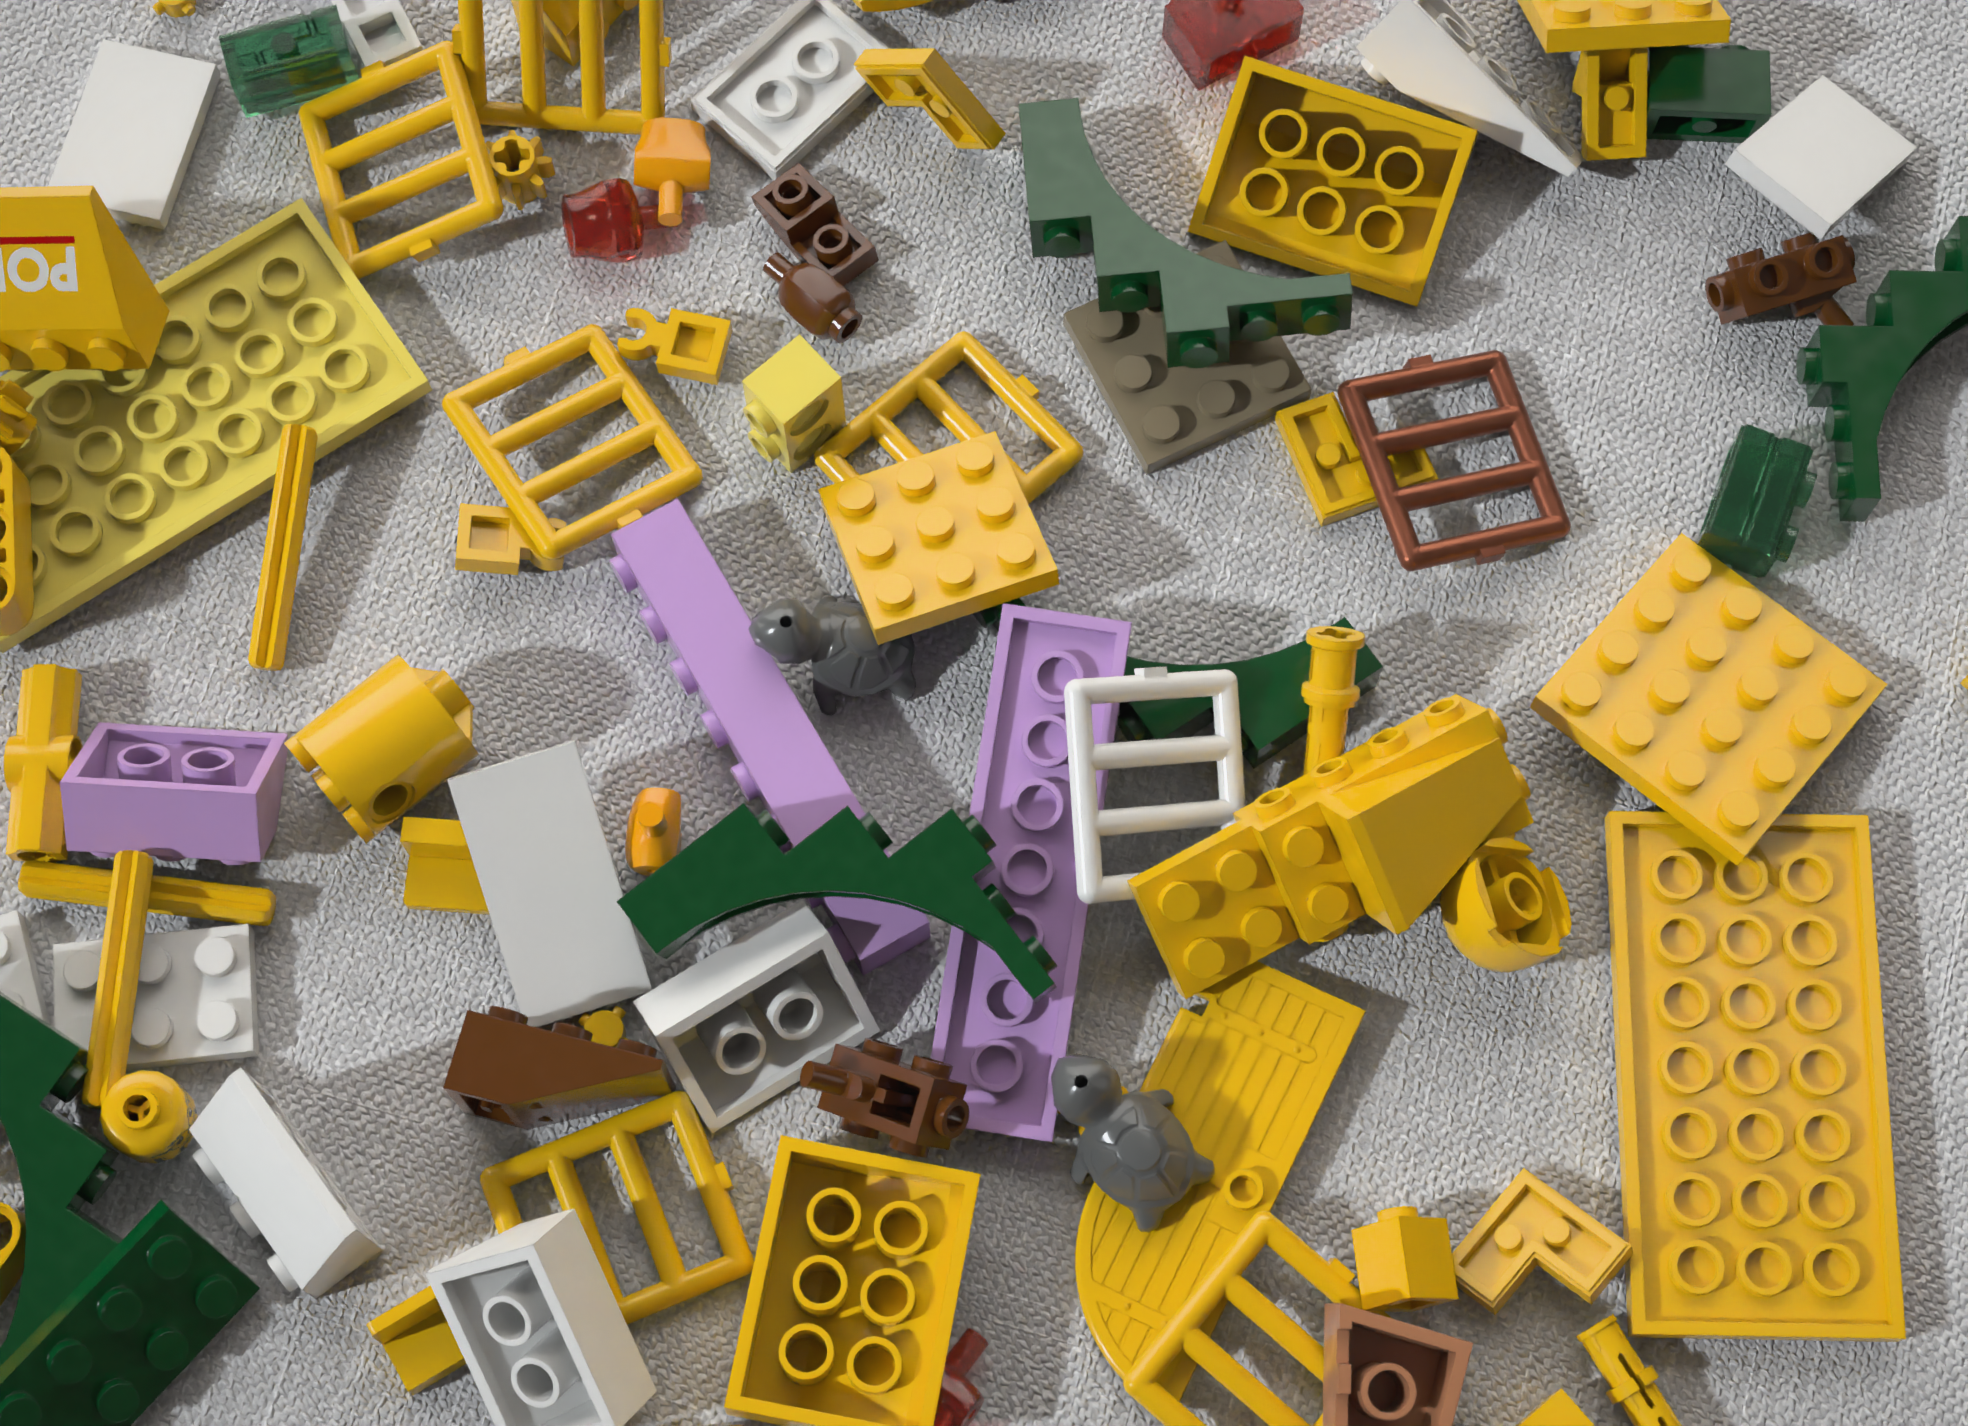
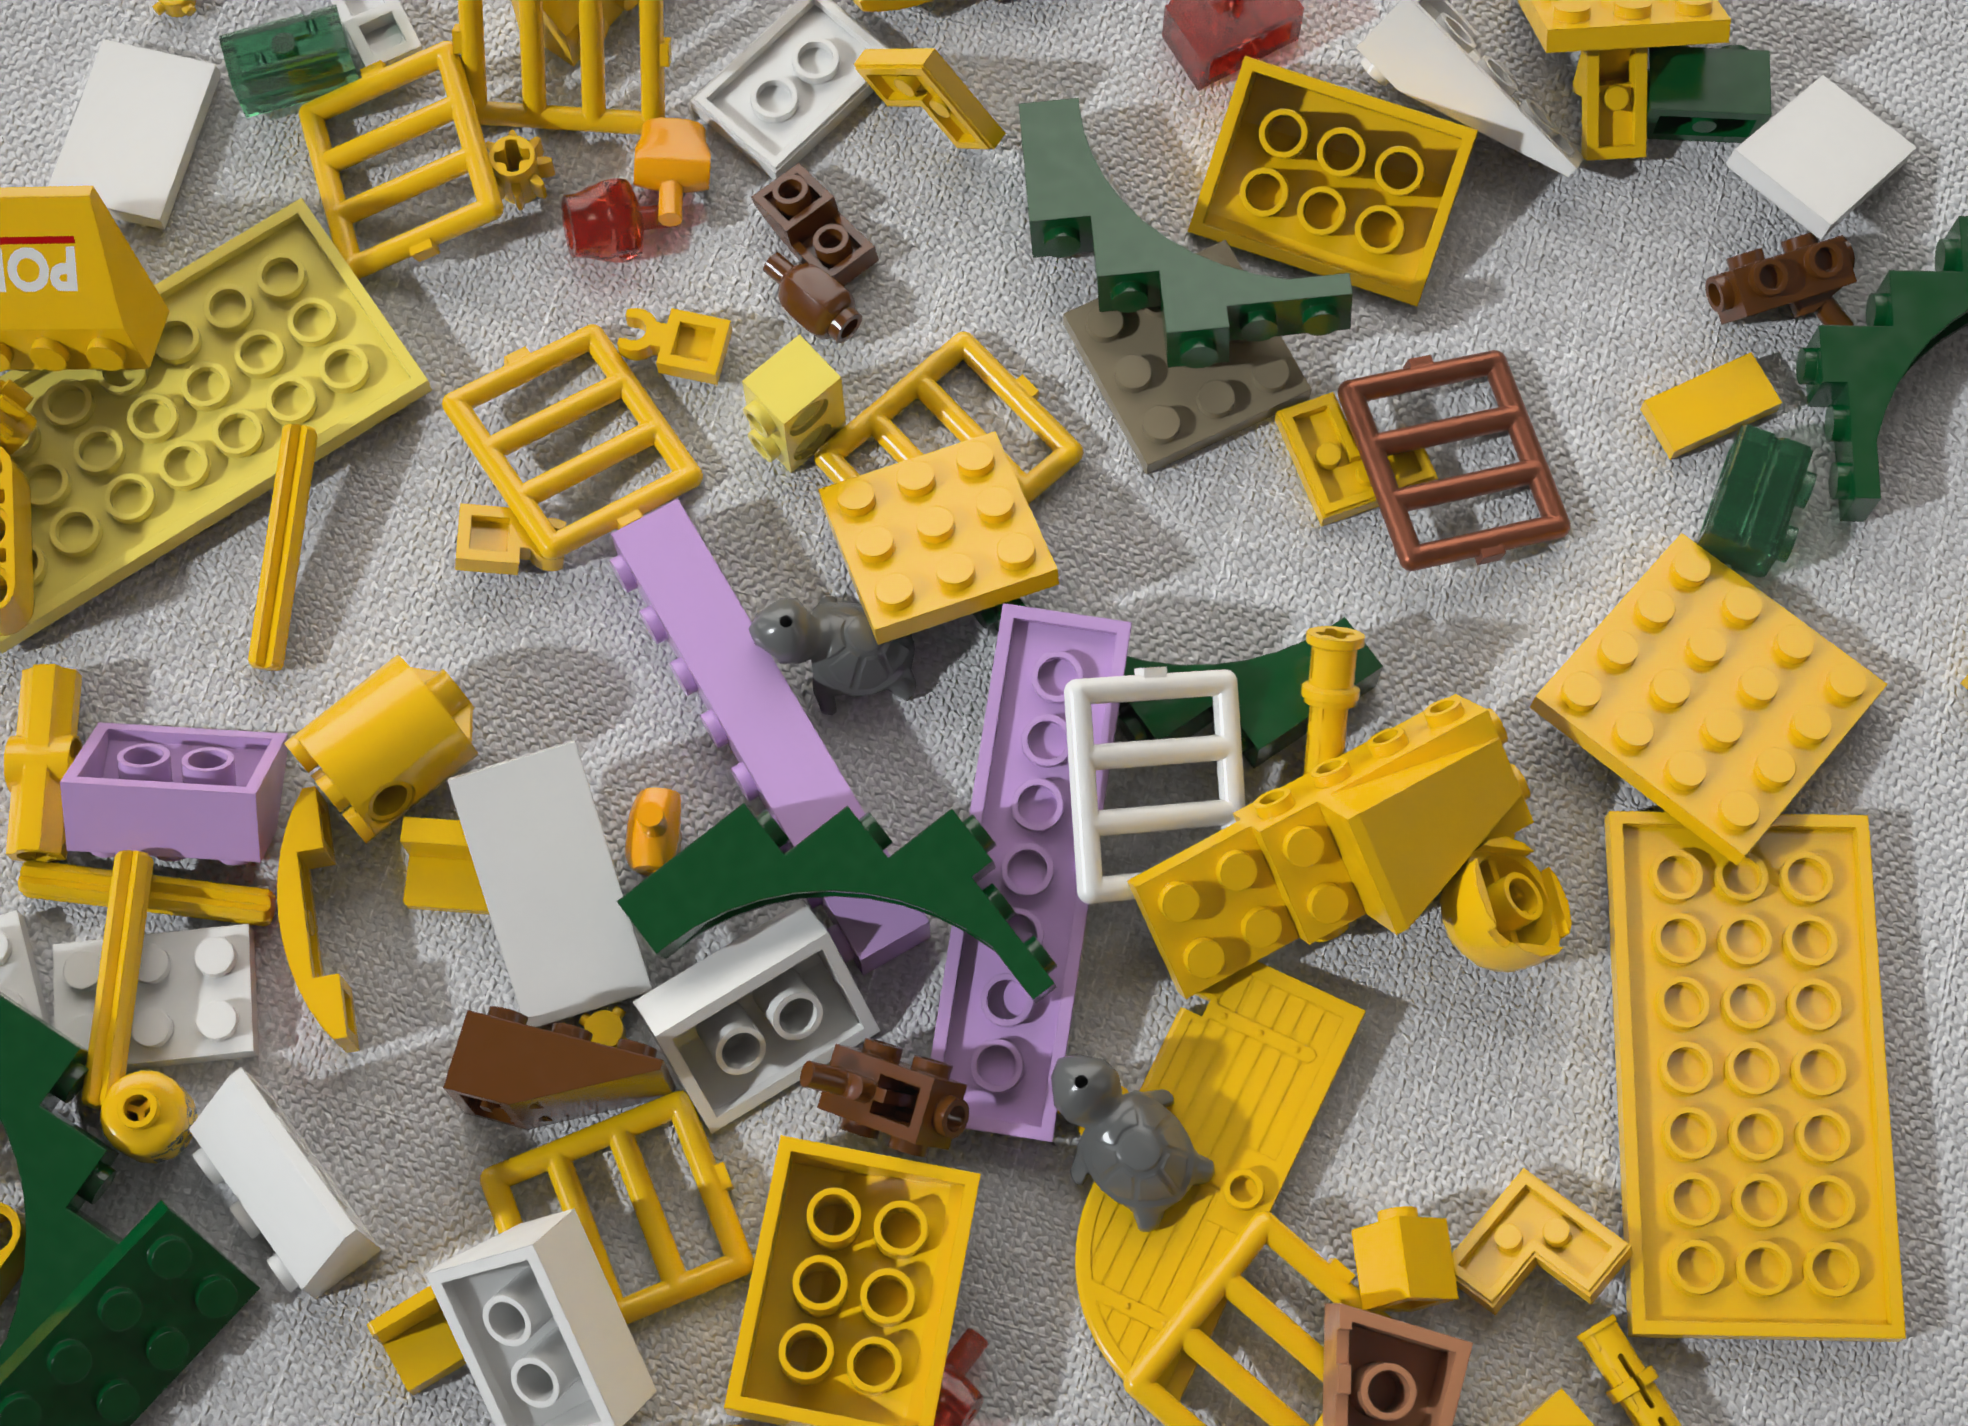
none -> yellow slope [277,786,360,1053]
none -> yellow tile [1640,352,1782,460]

